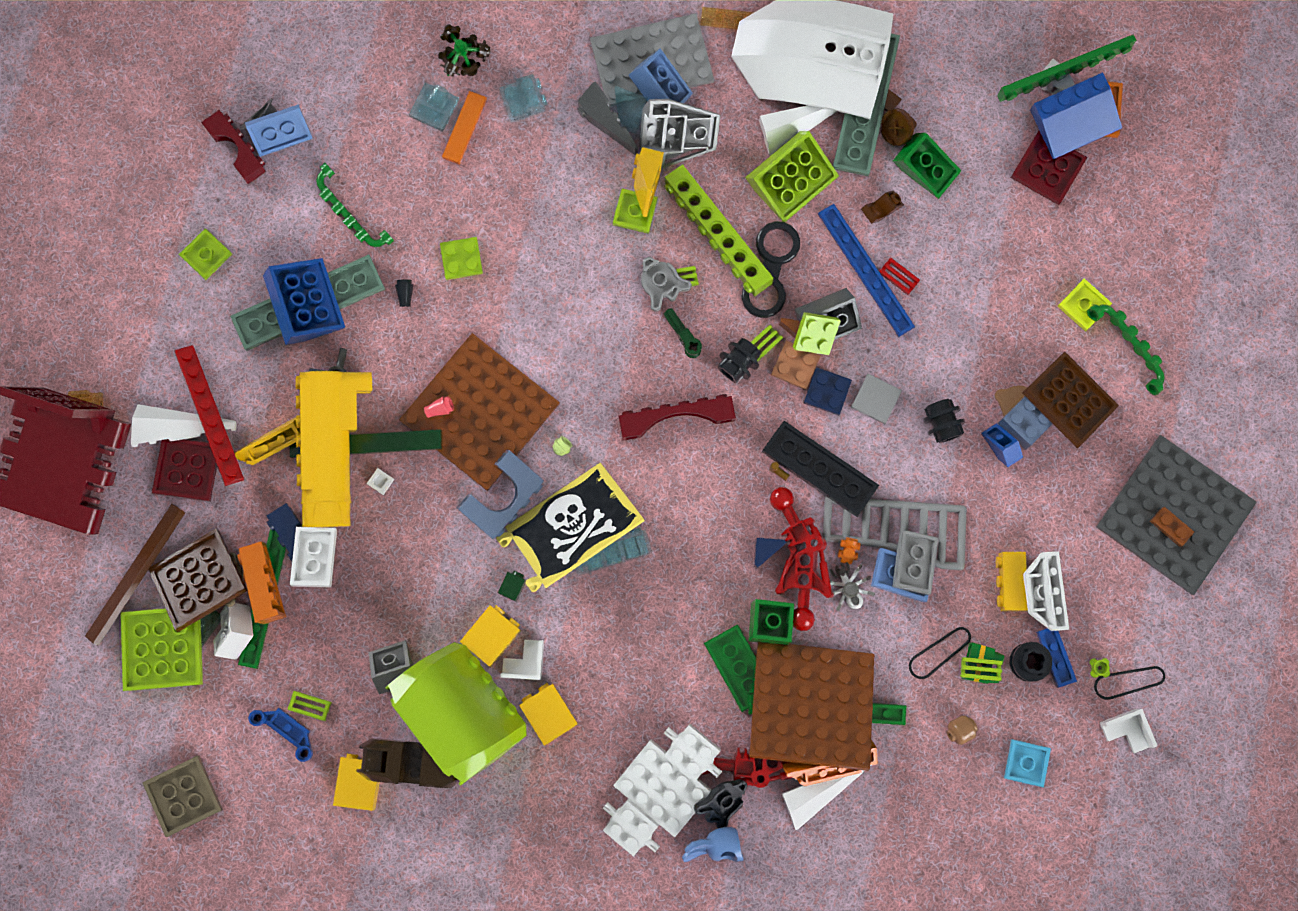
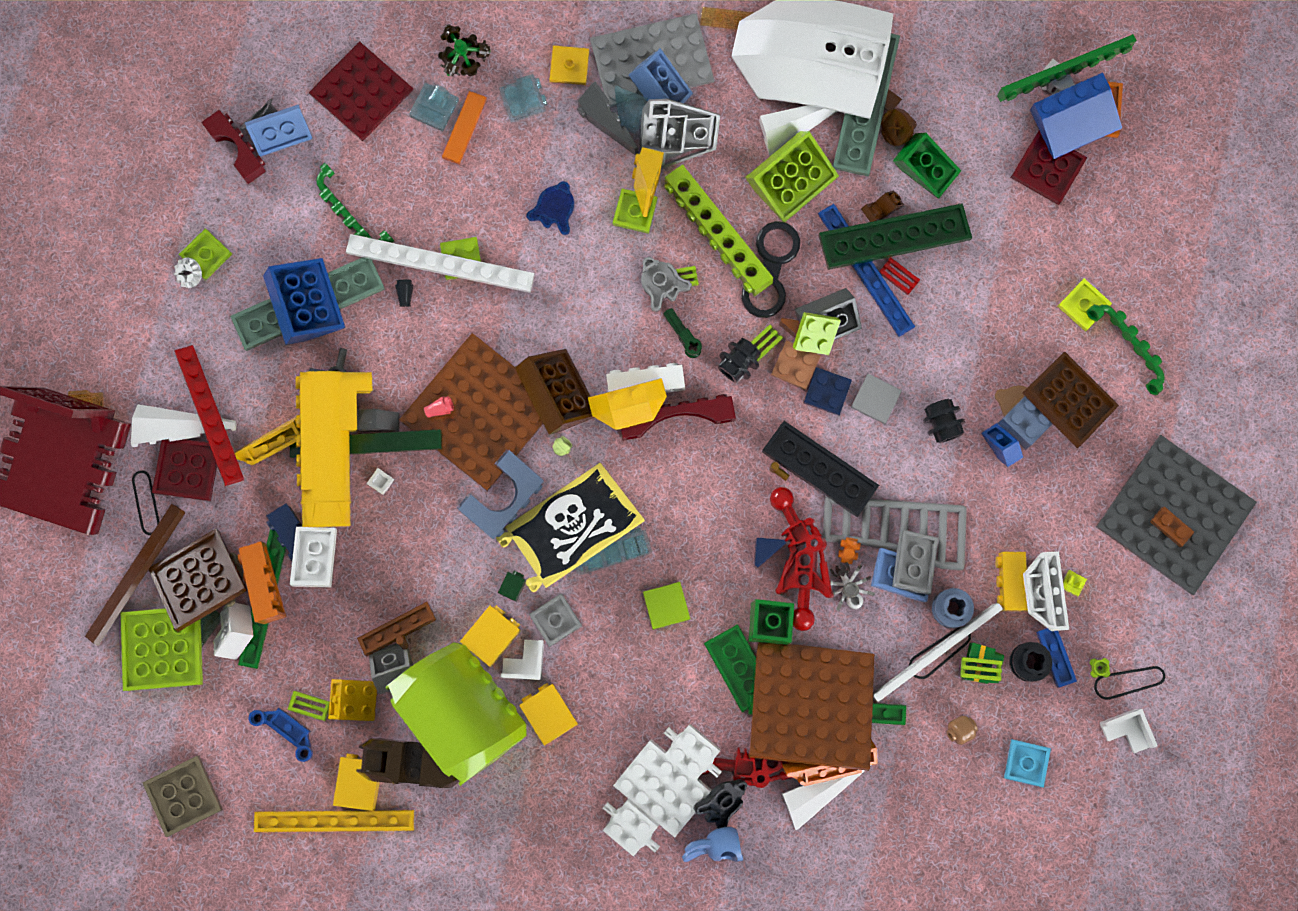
none -> black piece [132,471,160,535]
none -> white gear [173,258,202,288]
none -> yellow tile [254,810,414,832]
none -> dark red plate [309,41,413,141]
none -> yellow bracket [328,679,377,721]
none -> white plate [346,234,535,293]
none -> dark grey slope [357,409,400,432]
none -> dark orange plate [357,602,437,657]
none -> reddish brown slope [514,349,595,435]
none -> clear blue tile [526,181,575,235]
none -> light grey tile [529,593,582,647]
none -> yellow plate [549,45,590,85]
none -> yellow wedge [588,378,667,430]
none -> white brick [606,363,685,393]
none -> lime tile [643,582,690,630]
none -> dark green plate [818,203,973,270]
none -> white tile [873,603,1003,702]
none -> sand blue piece [932,588,974,628]
none -> neon yellow tile [1063,570,1087,597]

